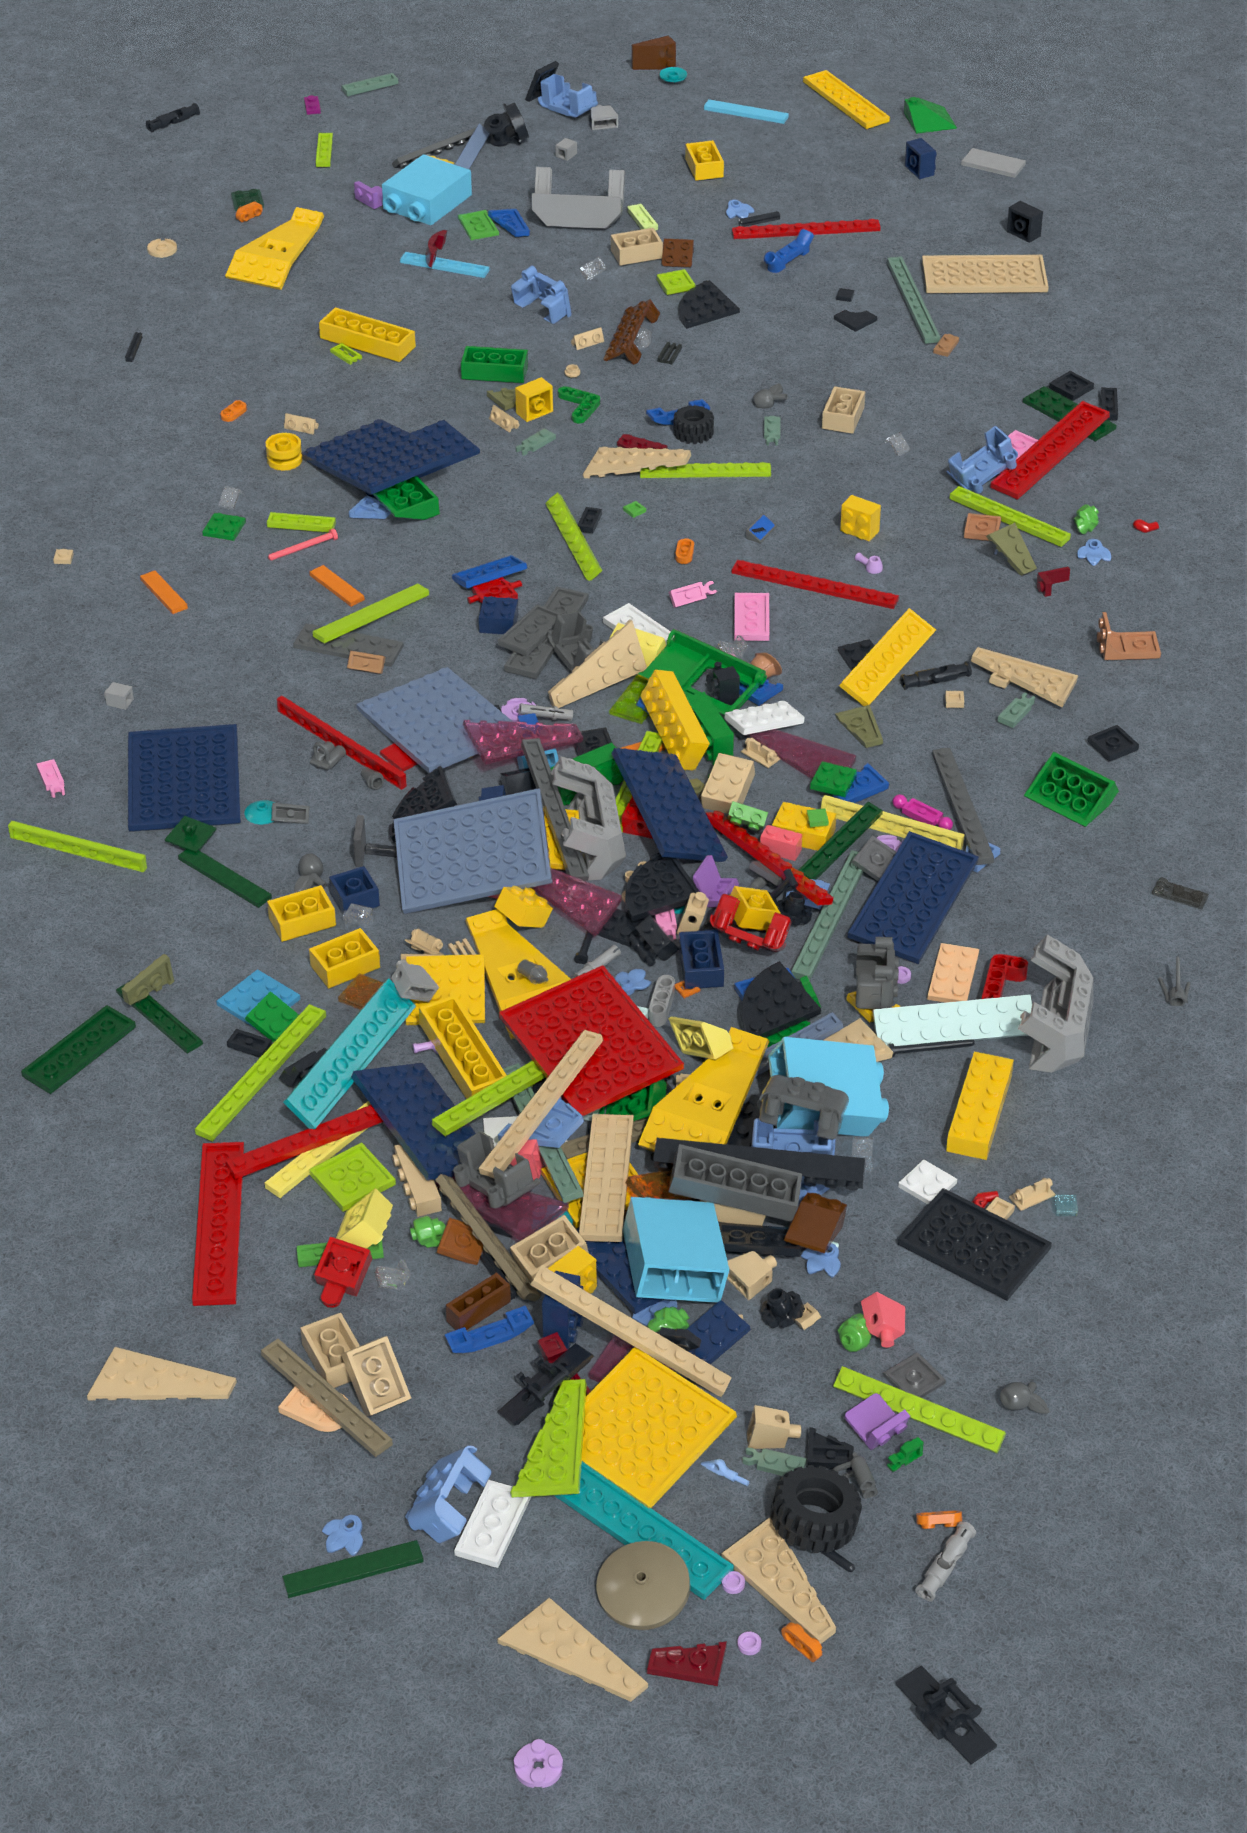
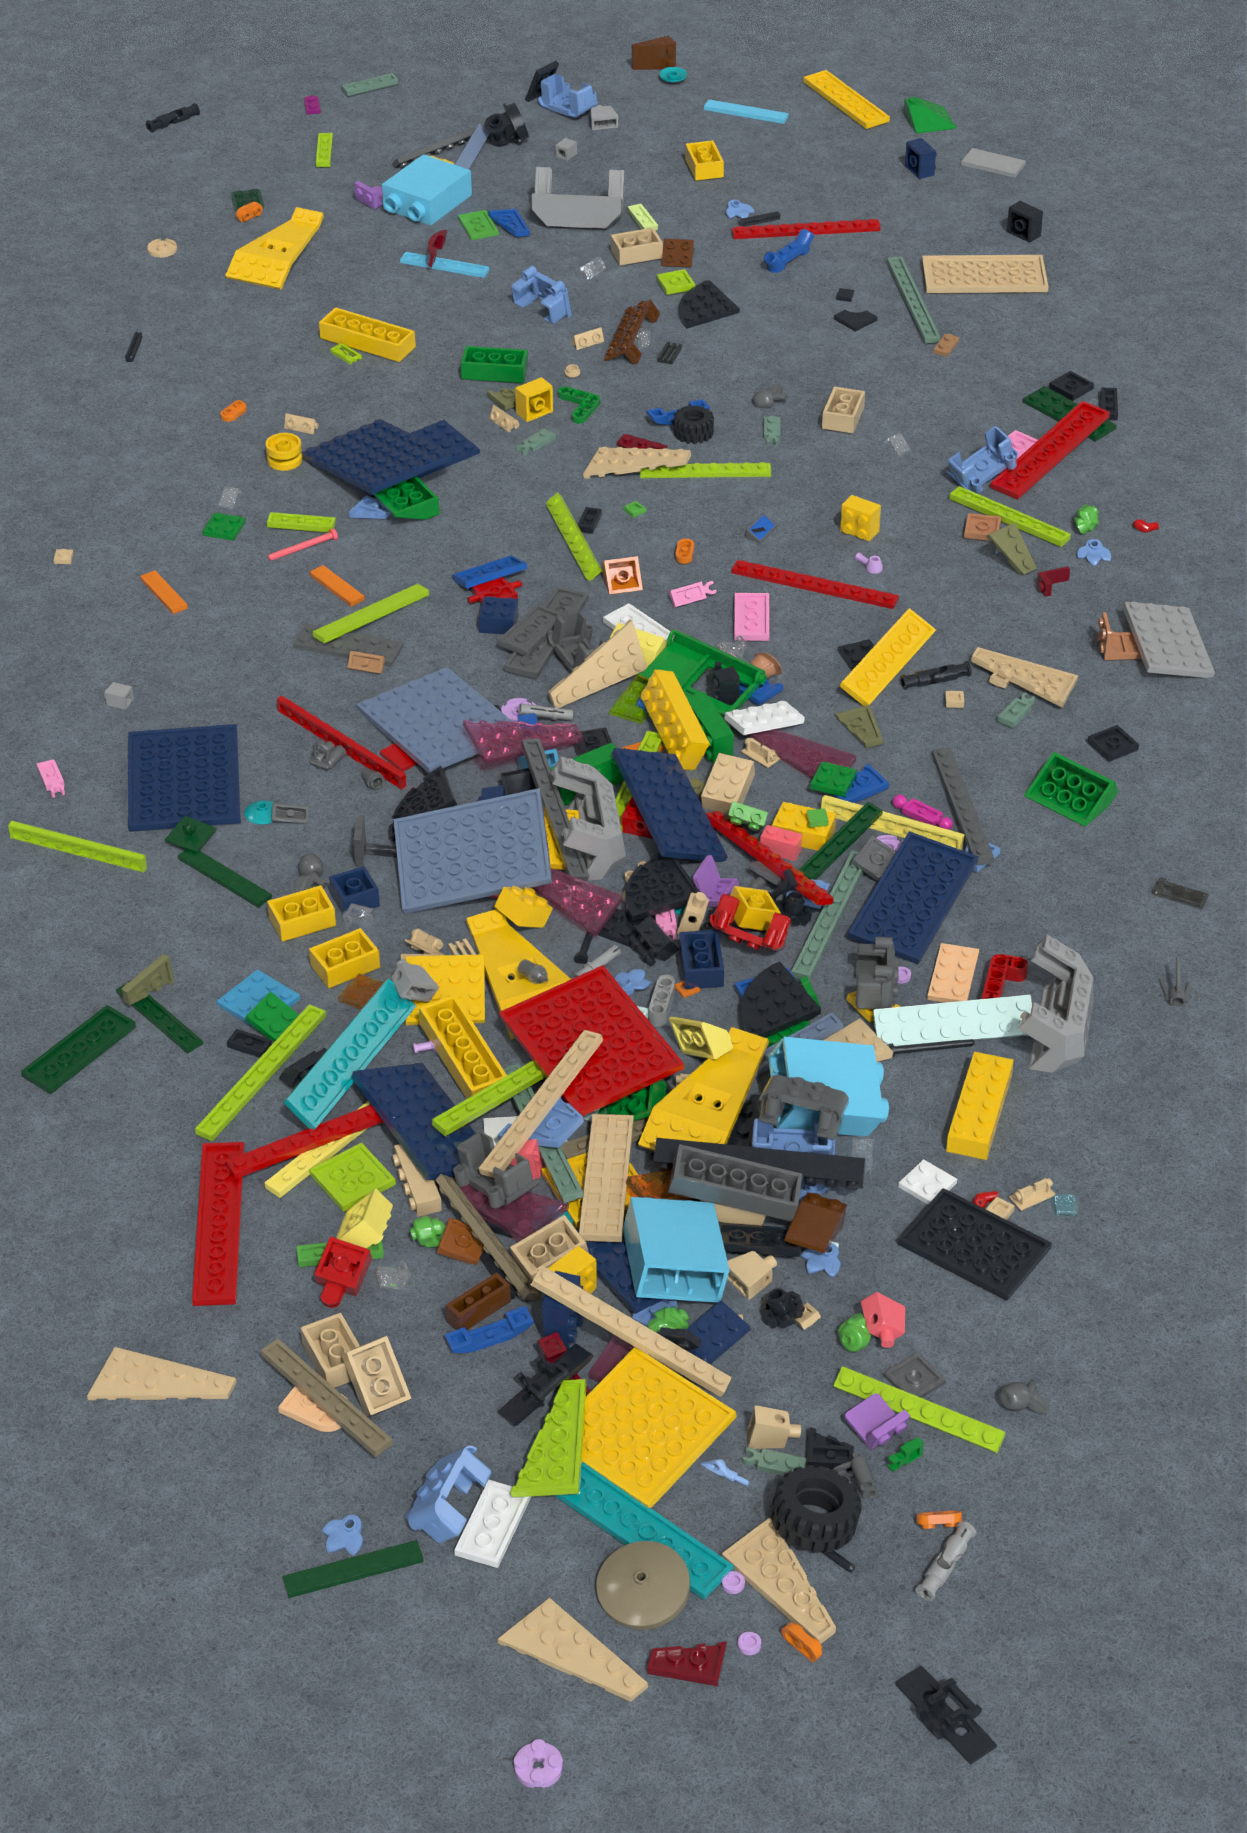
none -> orange slope [602,556,643,595]
none -> light grey plate [1123,602,1215,678]

